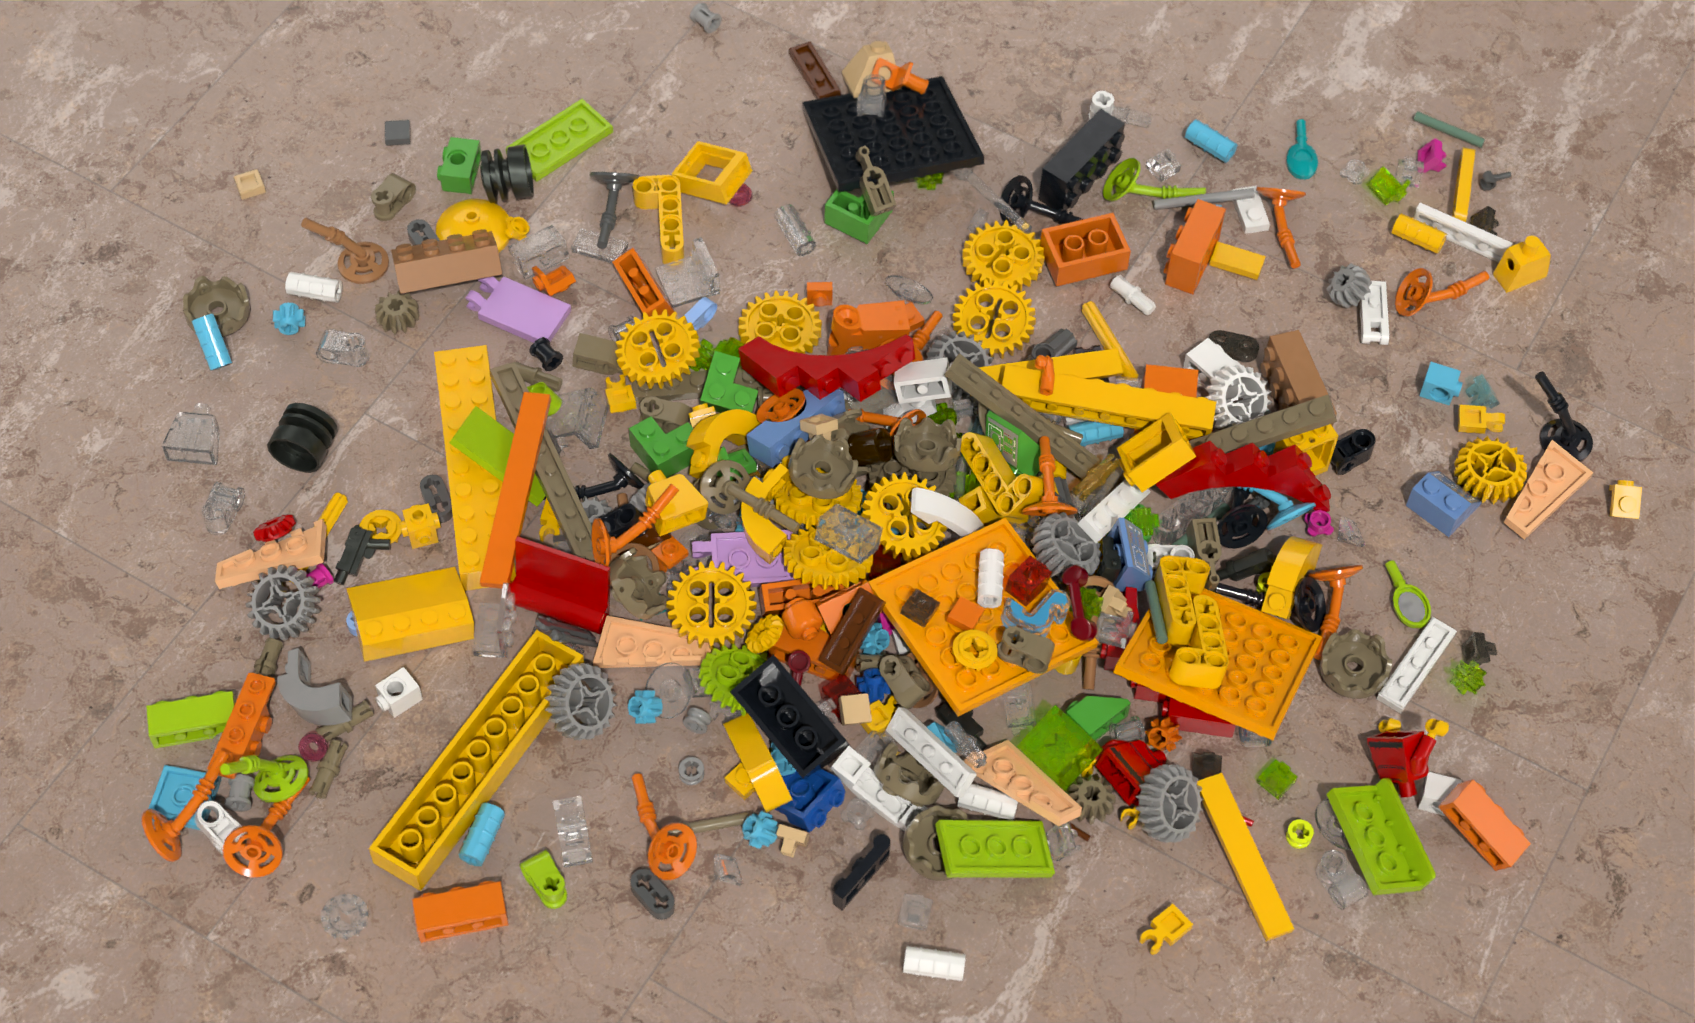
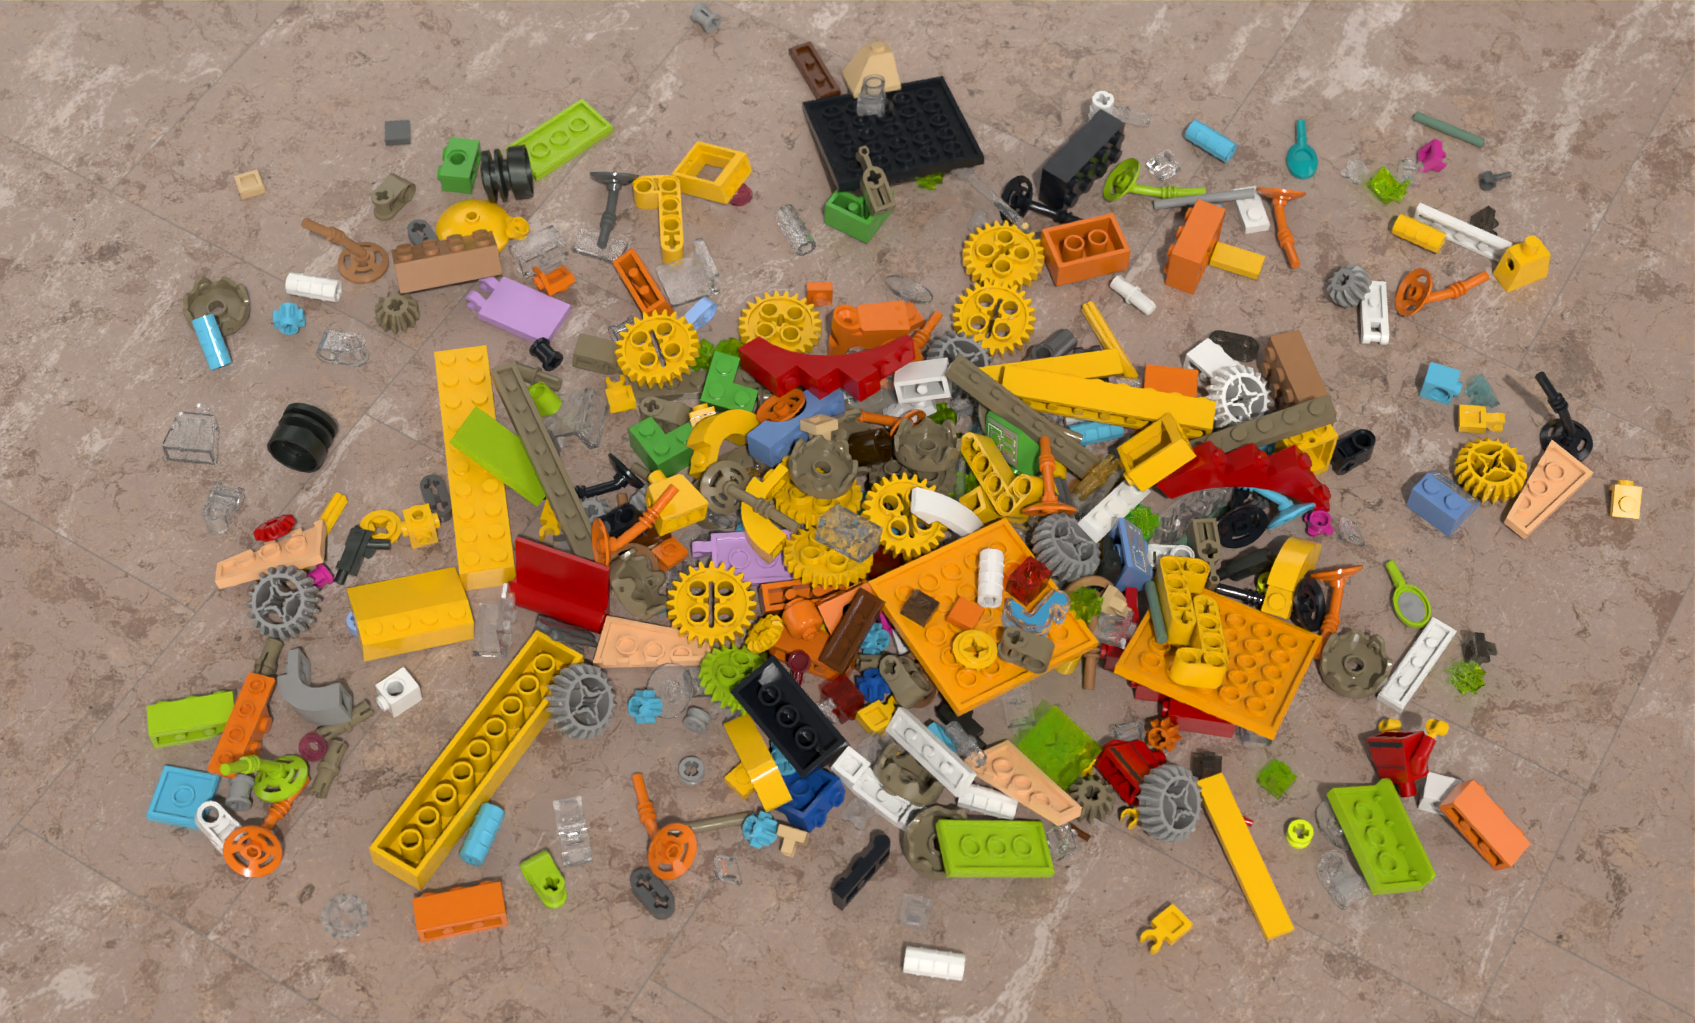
orange dish [142,750,230,862] -> none
orange tile [480,392,551,589] -> none
bright green plate [717,446,757,480] -> none
tan tile [838,693,872,726] -> none
orange bracket [870,58,929,95] -> none
orange arm [1035,355,1055,396] -> none
dark red bar [1062,565,1097,642] -> none
bright green slope [1064,696,1131,748] -> none
yellow beam [1452,147,1475,222] -> none

